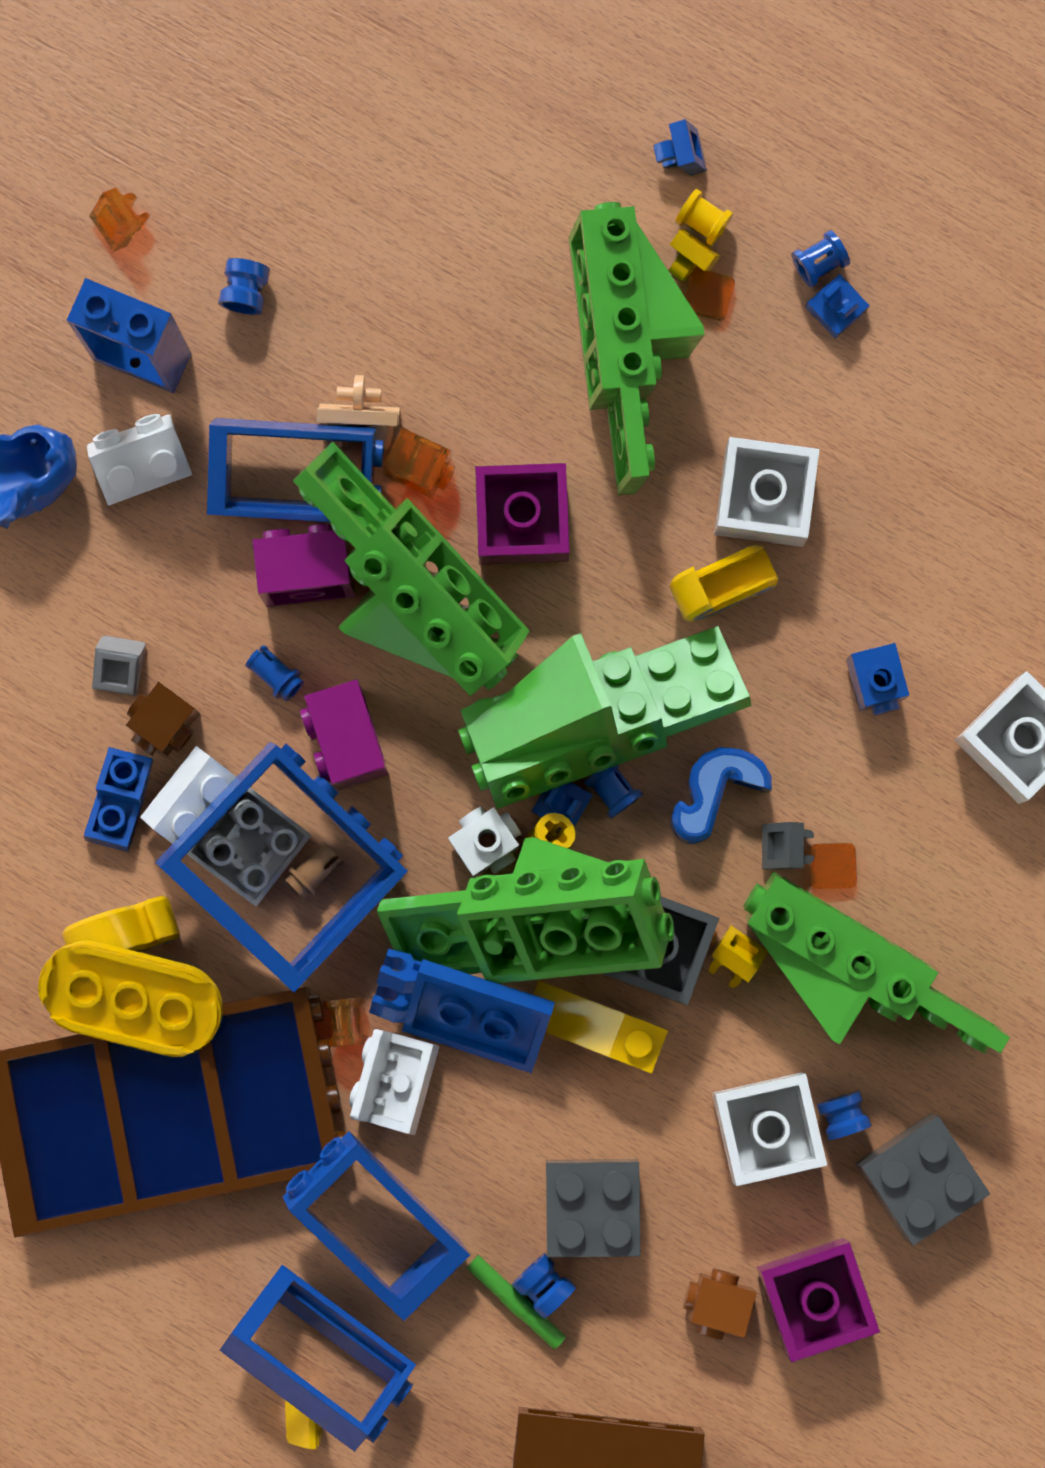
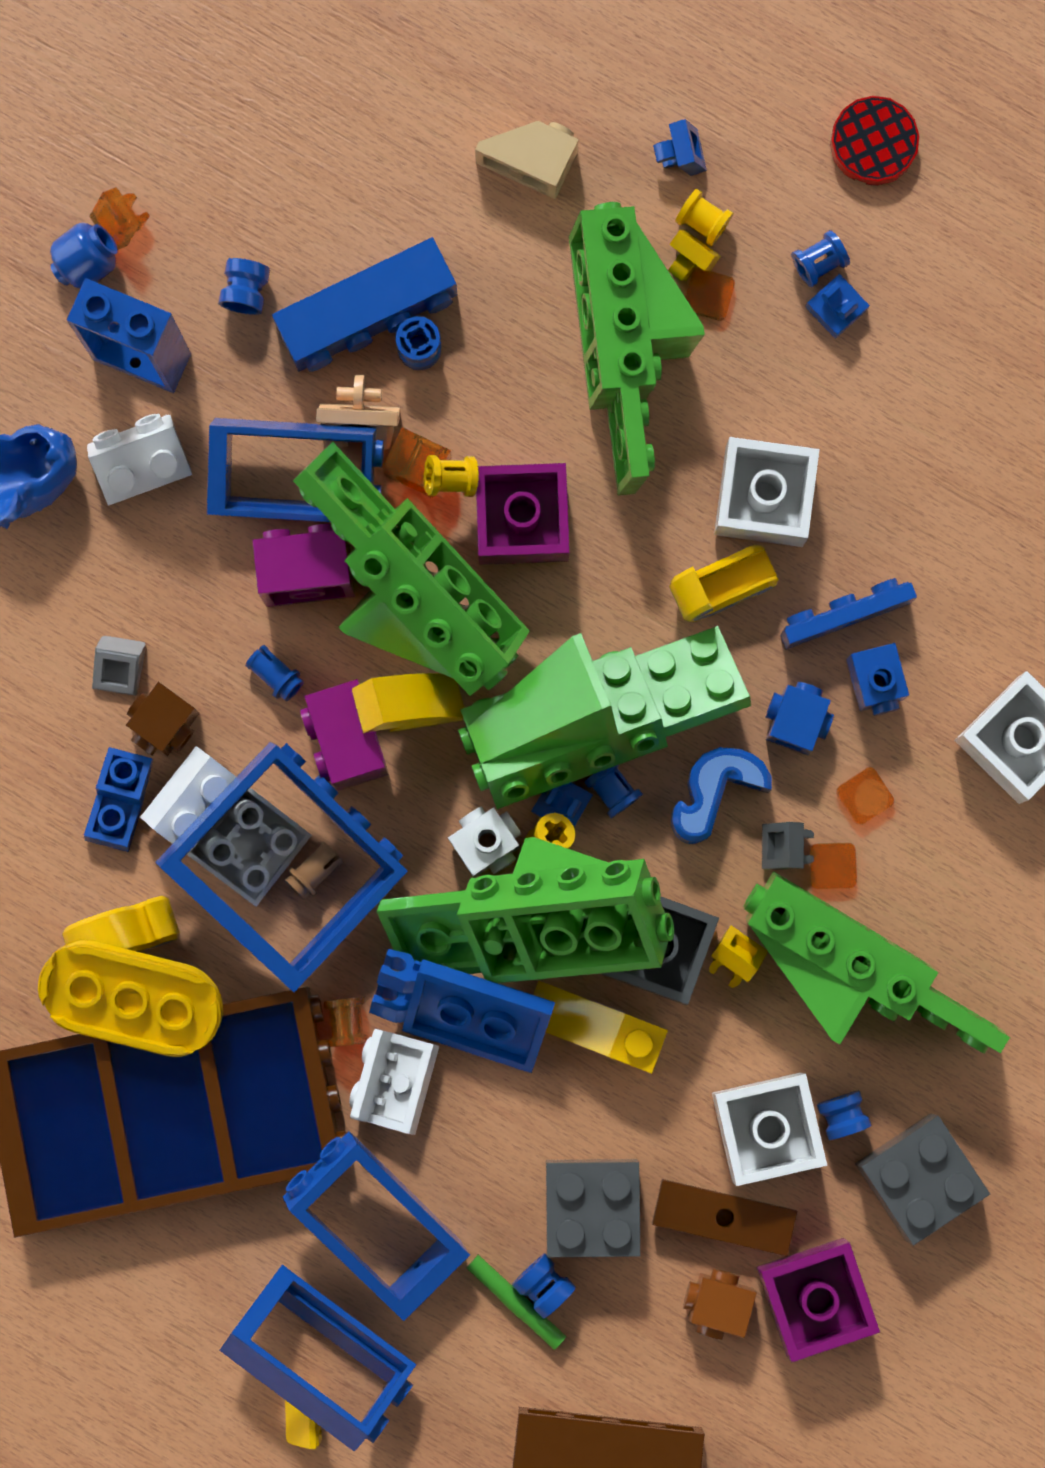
none -> blue head [50,222,118,289]
none -> blue brick [272,237,458,372]
none -> yellow slope [352,673,464,733]
none -> blue wheel [396,316,441,370]
none -> yellow bush [424,455,479,497]
none -> tan slope [475,121,579,199]
none -> reddish brown tile [652,1179,797,1257]
none -> blue brick [765,682,834,755]
none -> blue tile [780,578,917,650]
none -> tile [830,96,920,186]
none -> clear orange piece [836,767,894,825]

